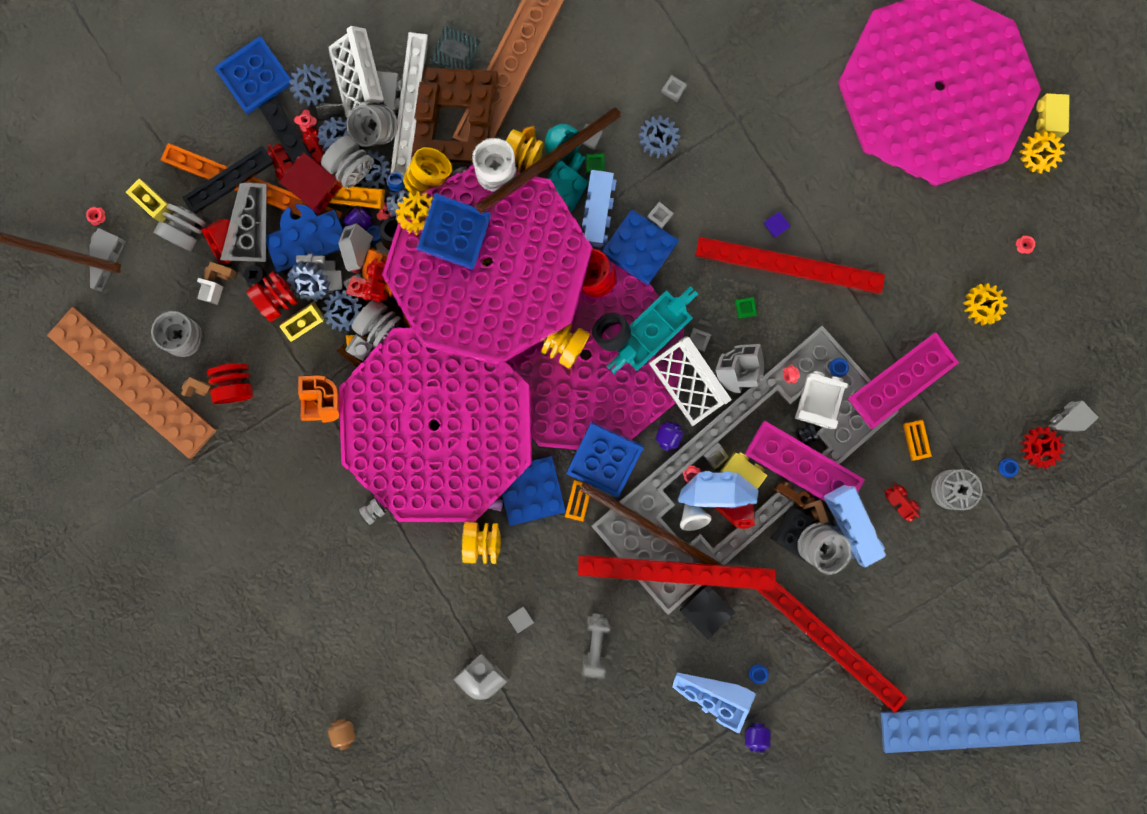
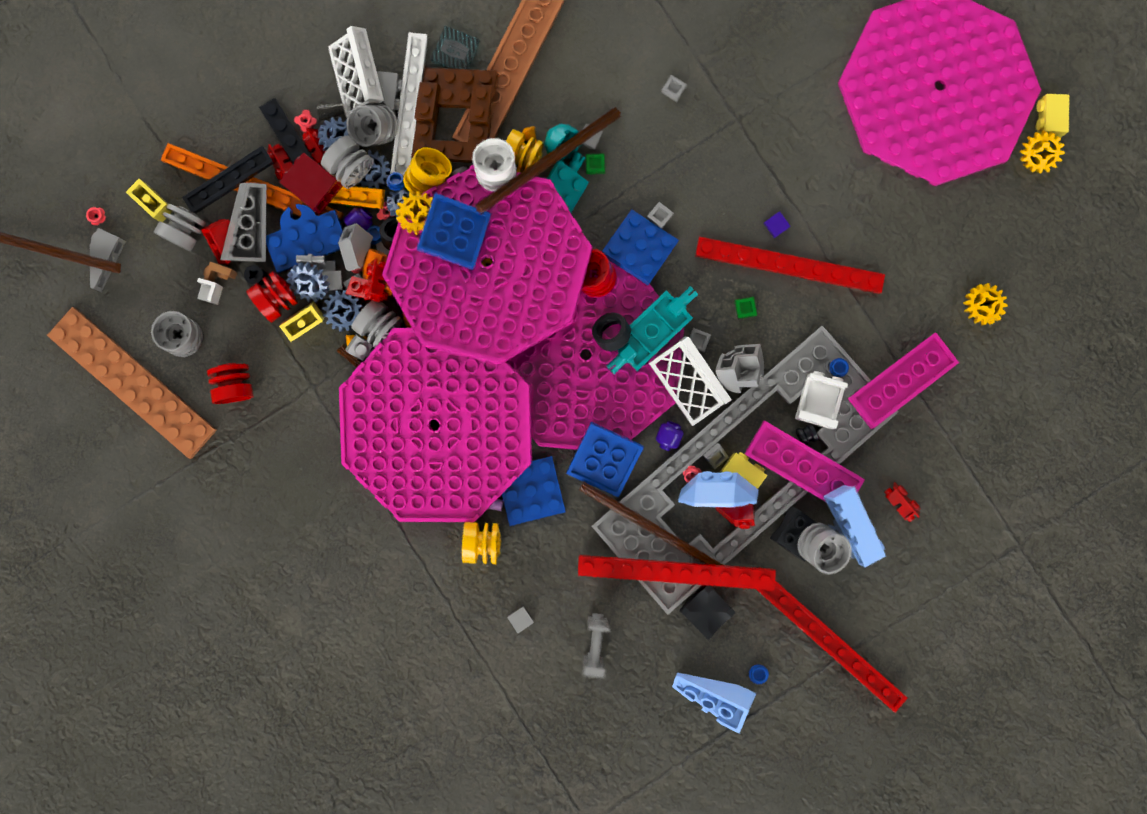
medium nougat bracket [181,377,215,397] -> none
blue plate [214,36,291,115] -> none
sand blue gear [289,64,331,107] -> none
orange brick [298,376,339,423] -> none
medium nougat head [327,718,356,750] -> none
light grey wheel [359,498,386,525] -> none
light grey brick [453,653,509,700] -> none
yellow wheel [541,323,590,369] -> none
light orange tile [565,480,592,522] -> none
light blue wedge [582,170,616,251] -> none
sand blue gear [638,115,680,158] -> none
white hat [680,504,711,531] -> none
dark purple head [745,723,771,753] -> none
reddish brown plate [774,482,810,507] -> none
coral plate [783,365,800,384] -> none
medium nougat bracket [800,497,829,524] -> none
medium blue plate [880,701,1080,753] -> none
light orange tile [903,420,932,461] -> none
light grey wheel [931,469,983,511] -> none
blue plate [999,458,1019,477] -> none
coral plate [1016,236,1035,254] -> none
red gear [1020,427,1065,468] -> none
light grey slope [1048,401,1099,432] -> none

